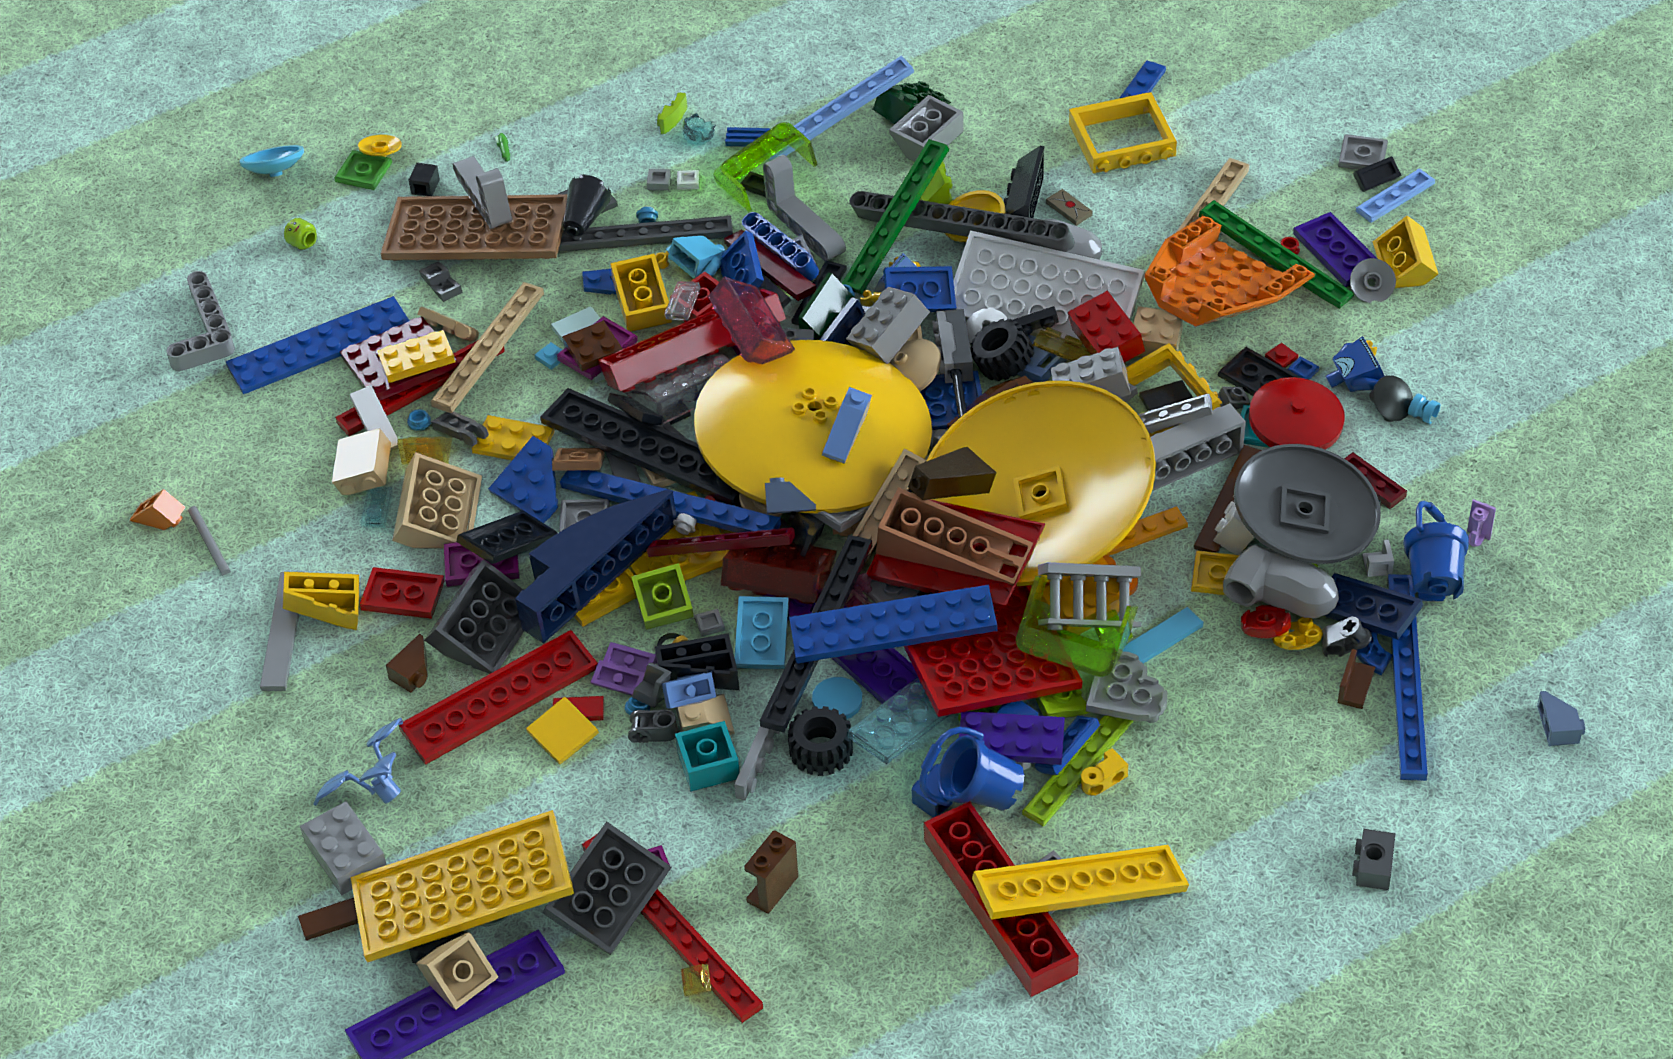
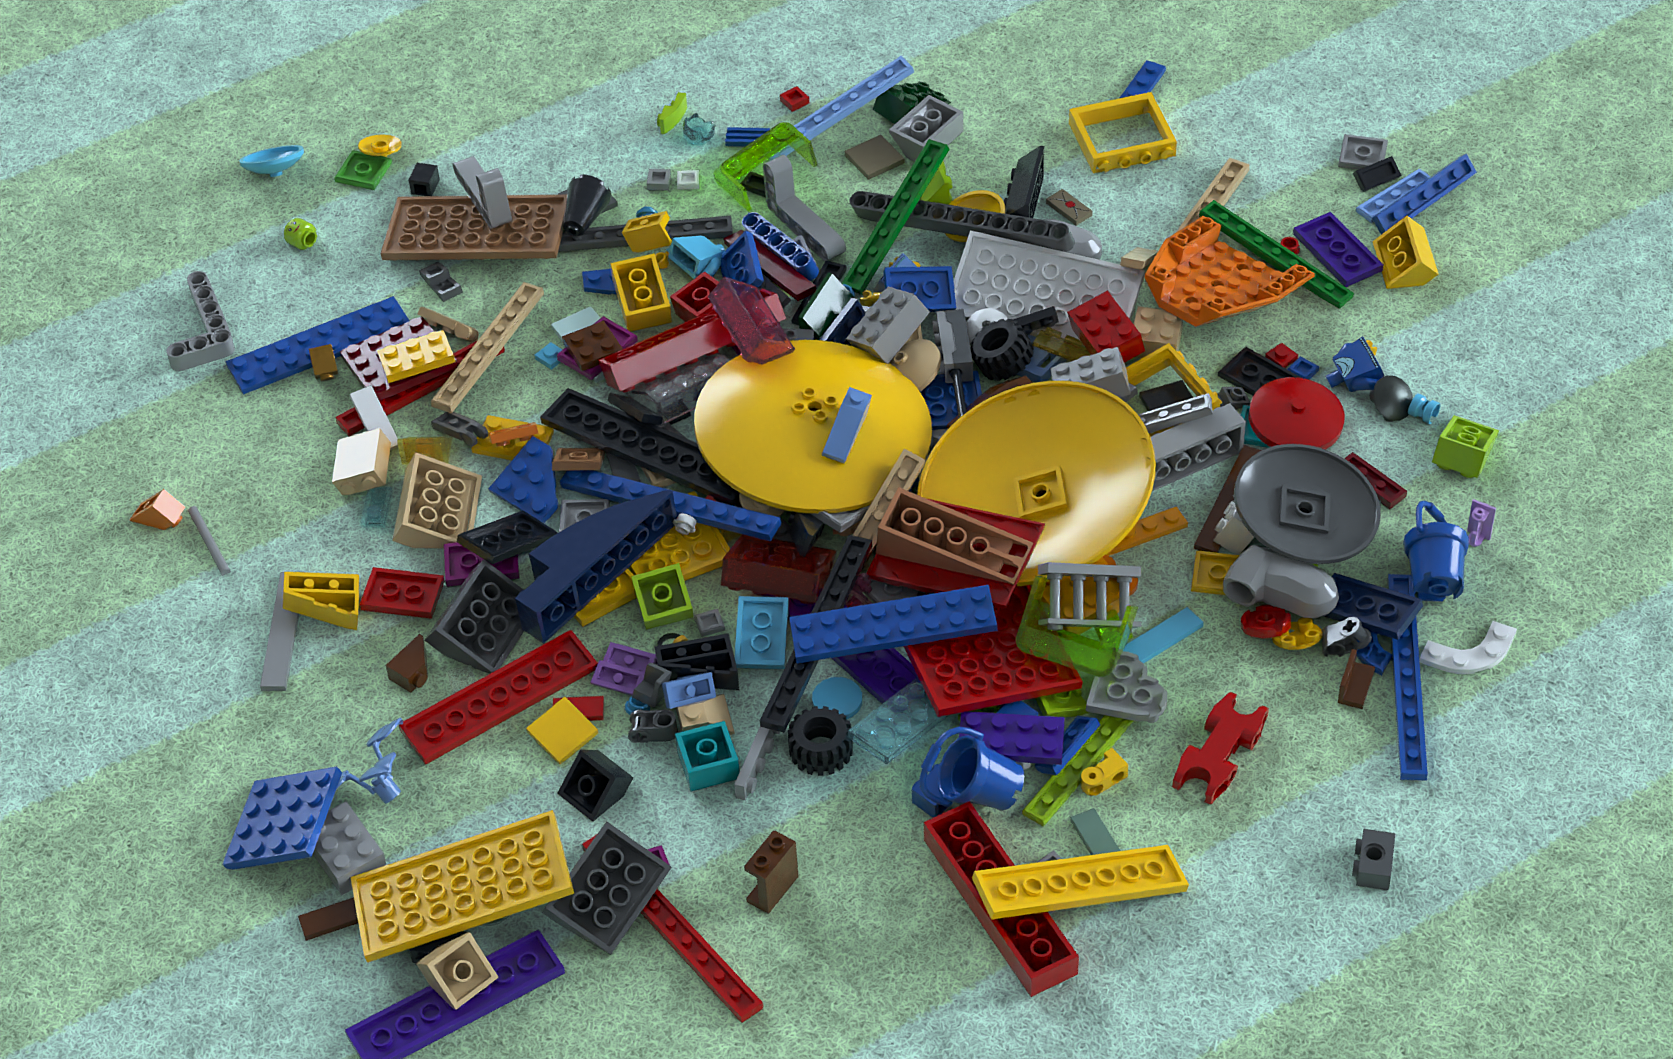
dark azure plate [407,409,431,431] -> none
bright green piece [495,133,510,162] -> none
dark red tile [647,528,795,557] -> none
clear tile [664,281,701,320] -> none
clear yellow tile [681,964,711,996] -> none
sand blue slope [765,477,816,514] -> none
dark brown slope [908,447,997,500] -> none
light grey dish [1350,258,1396,303] -> none
white panel [1362,539,1394,577] -> none
sand blue slope [1537,691,1585,746] -> none
none -> blue plate [222,766,342,870]
none -> pearl gold brick [309,344,338,381]
none -> orange plate [488,422,538,446]
none -> black slope [557,750,634,822]
none -> yellow panel [622,211,672,253]
none -> red plate [780,86,810,112]
none -> dark tan tile [844,135,905,180]
none -> sand green tile [1070,808,1120,855]
none -> tan tile [1120,247,1158,270]
none -> red piece [1172,692,1269,805]
none -> blue plate [1372,153,1477,235]
none -> white plate [1419,621,1517,674]
none -> lime slope [1431,415,1499,478]

